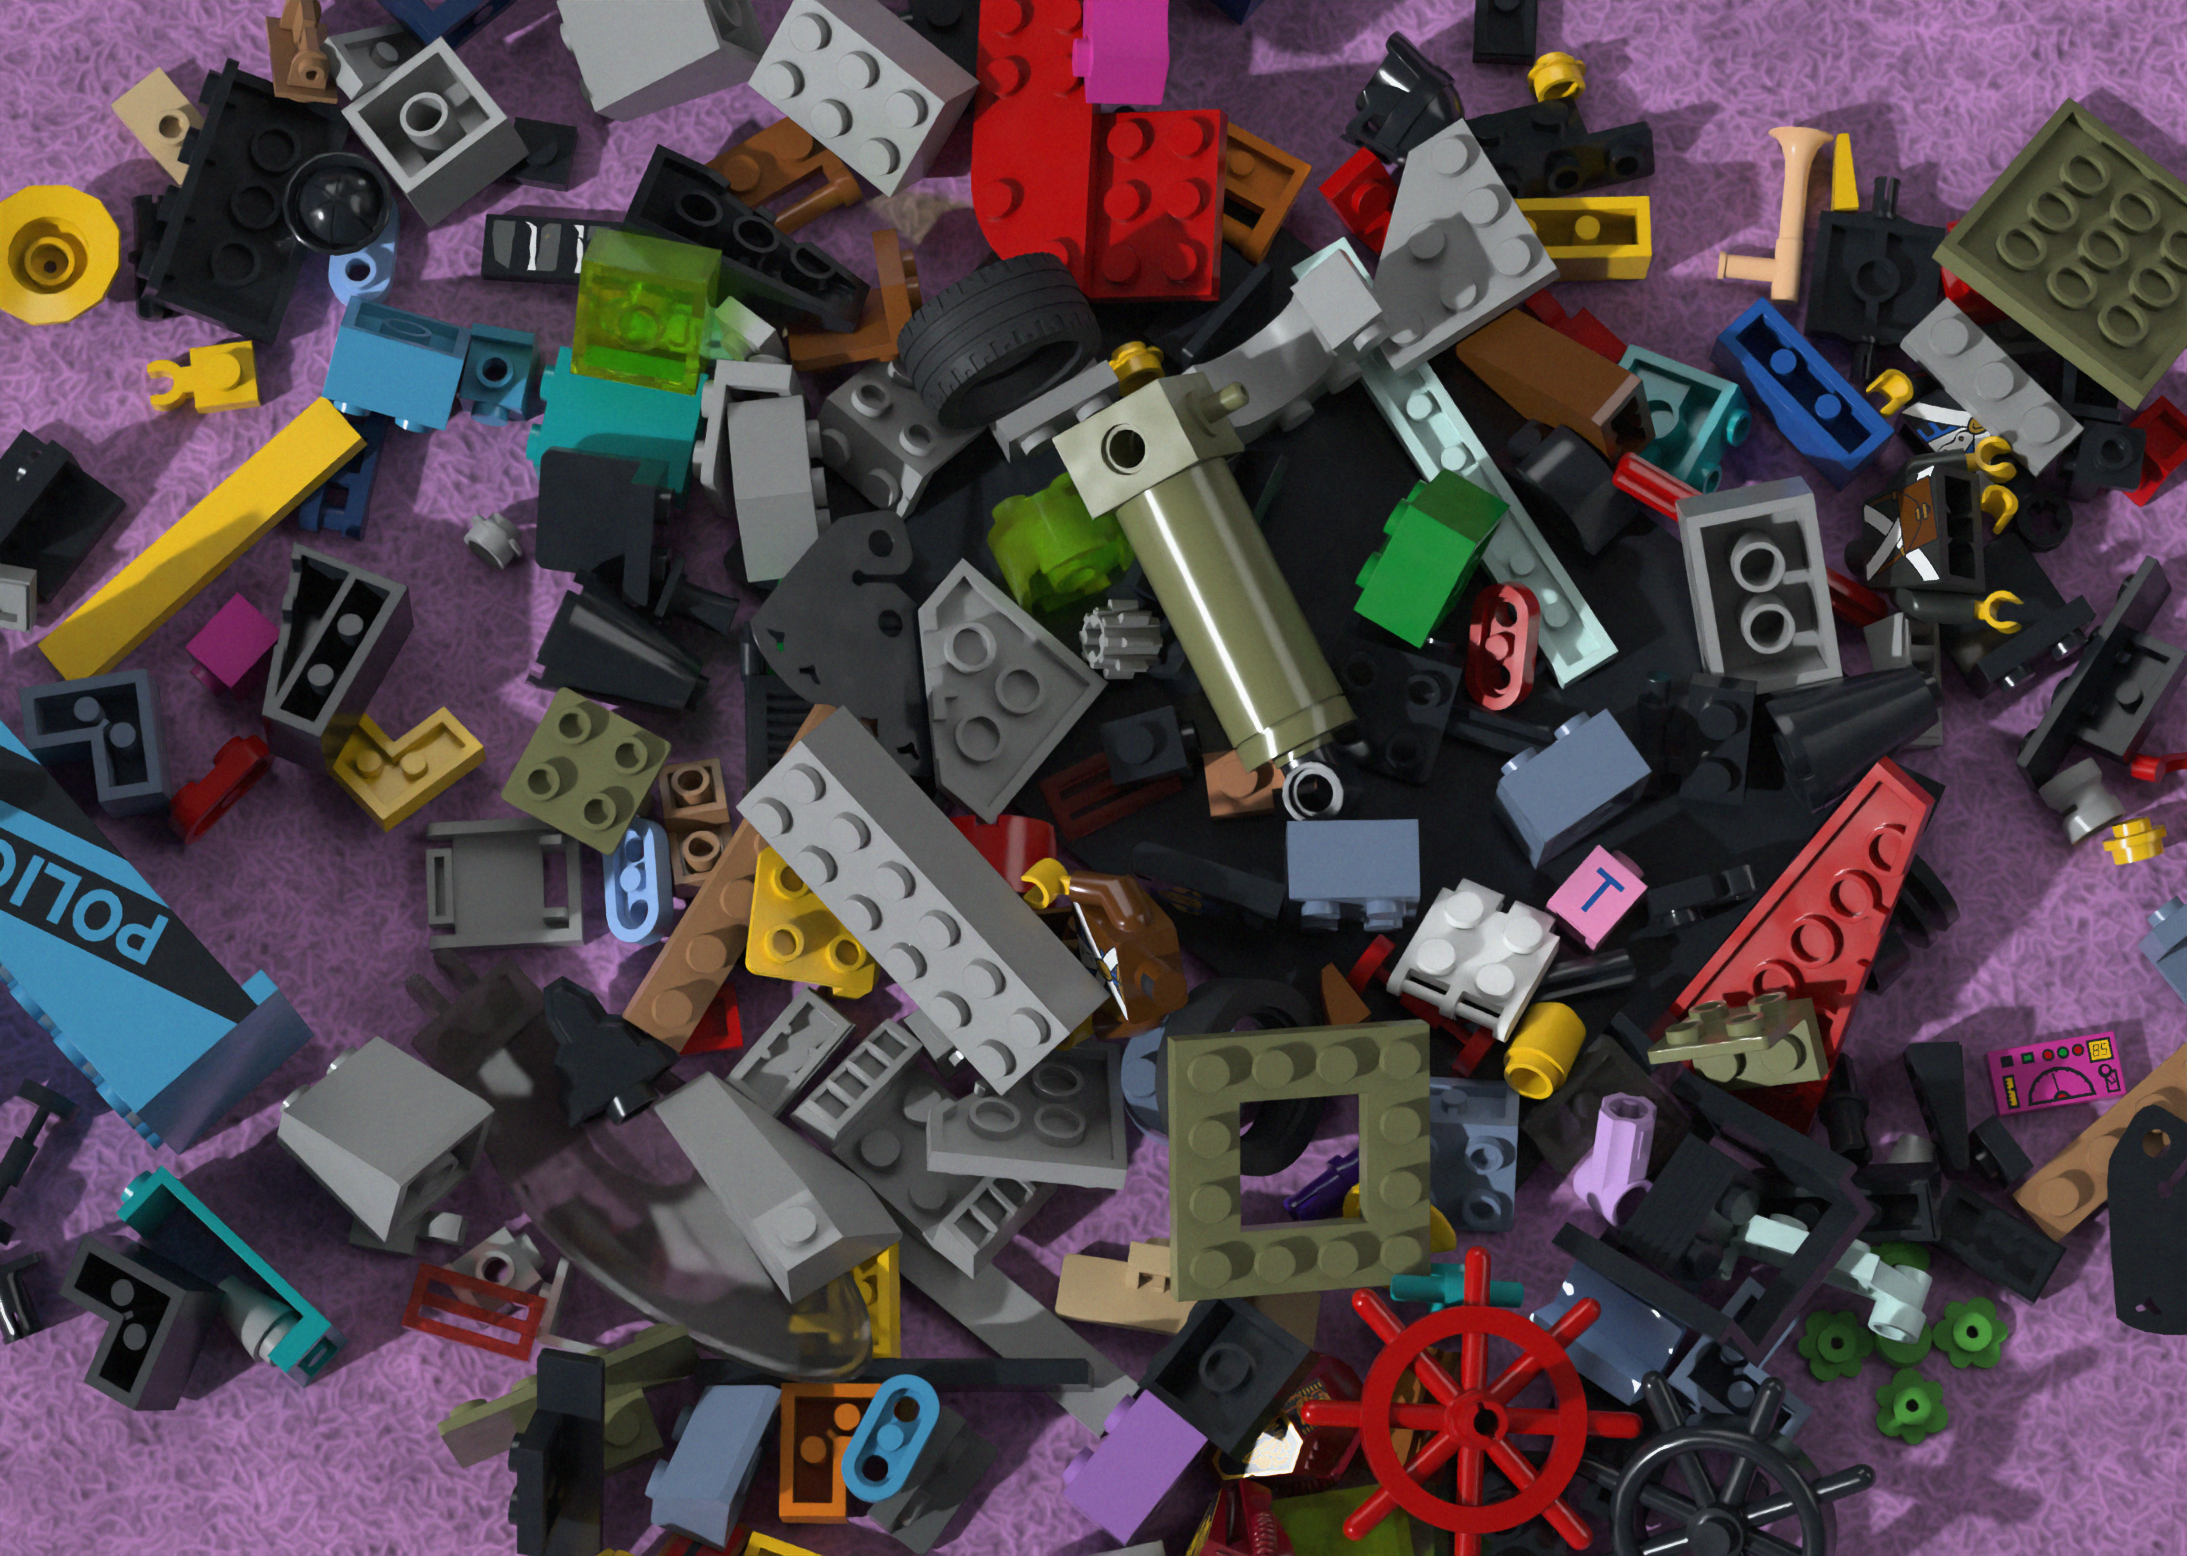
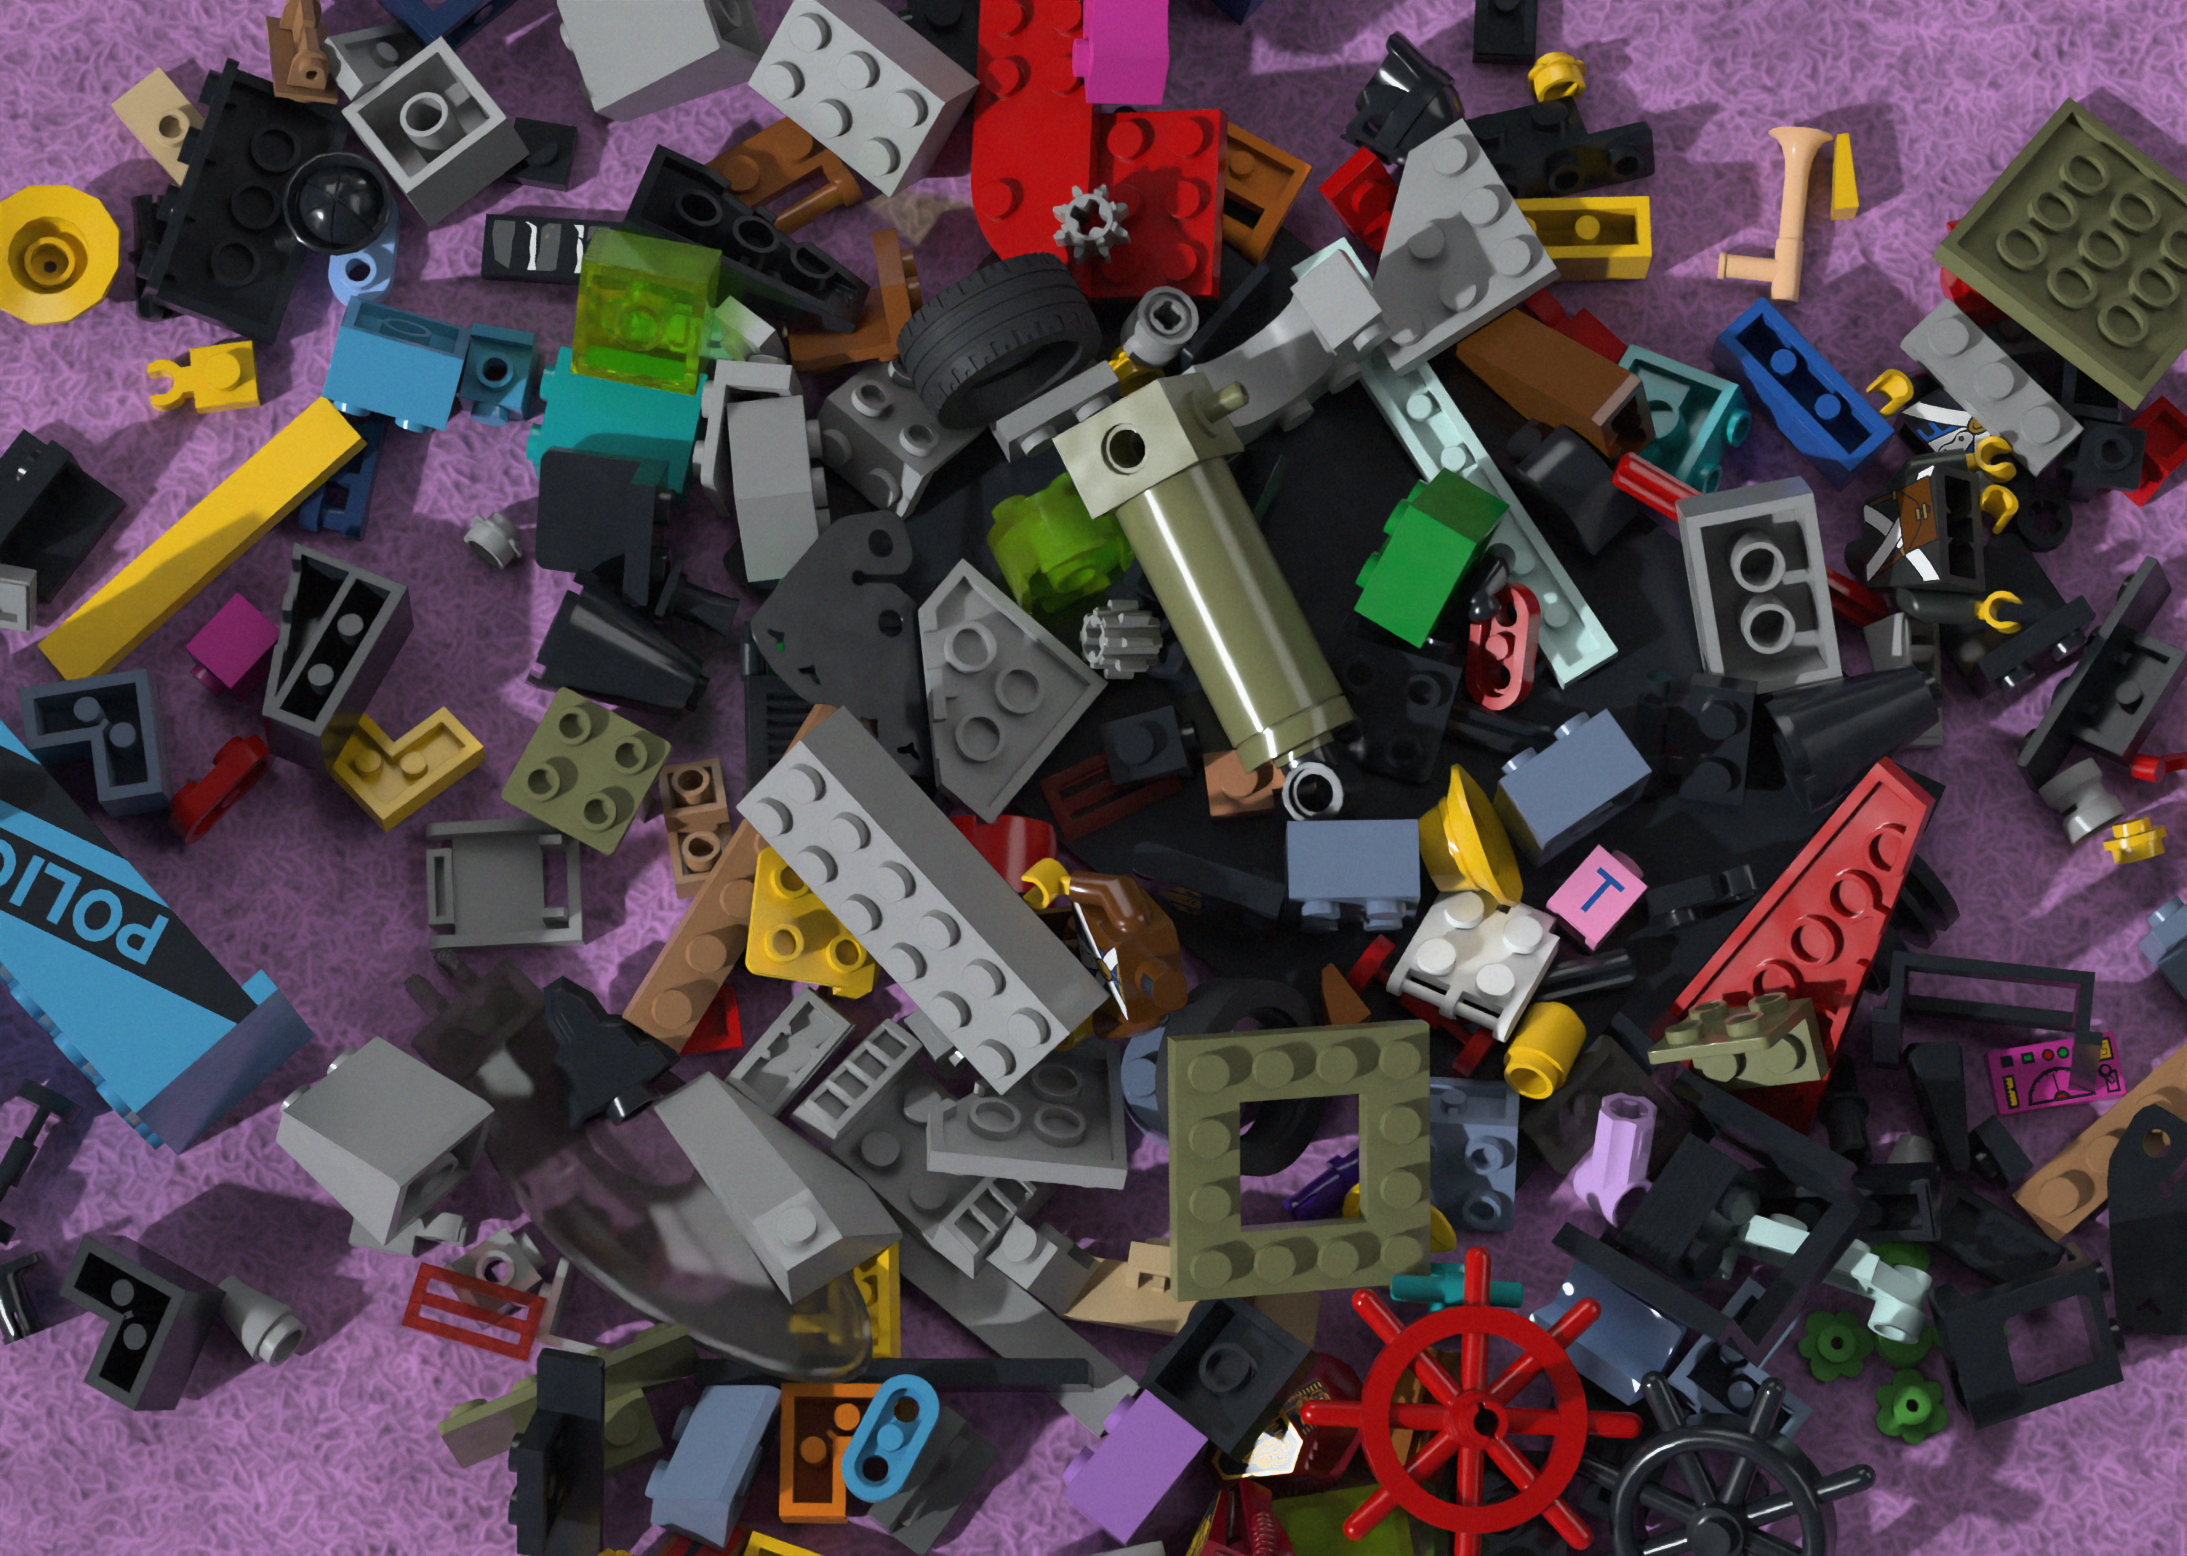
teal panel [116,1165,349,1388] -> none
light blue plate [602,817,674,945] -> none
black plate [1803,176,1946,387] -> none
none -> light grey brick [984,1215,1101,1316]
none -> light grey gear [1053,184,1130,265]
none -> light grey wheel [1120,286,1199,369]
none -> yellow hat [1418,763,1523,908]
none -> black arm [1459,543,1516,622]
none -> black piece [1872,951,2103,1092]
none -> black window [1926,1241,2126,1431]

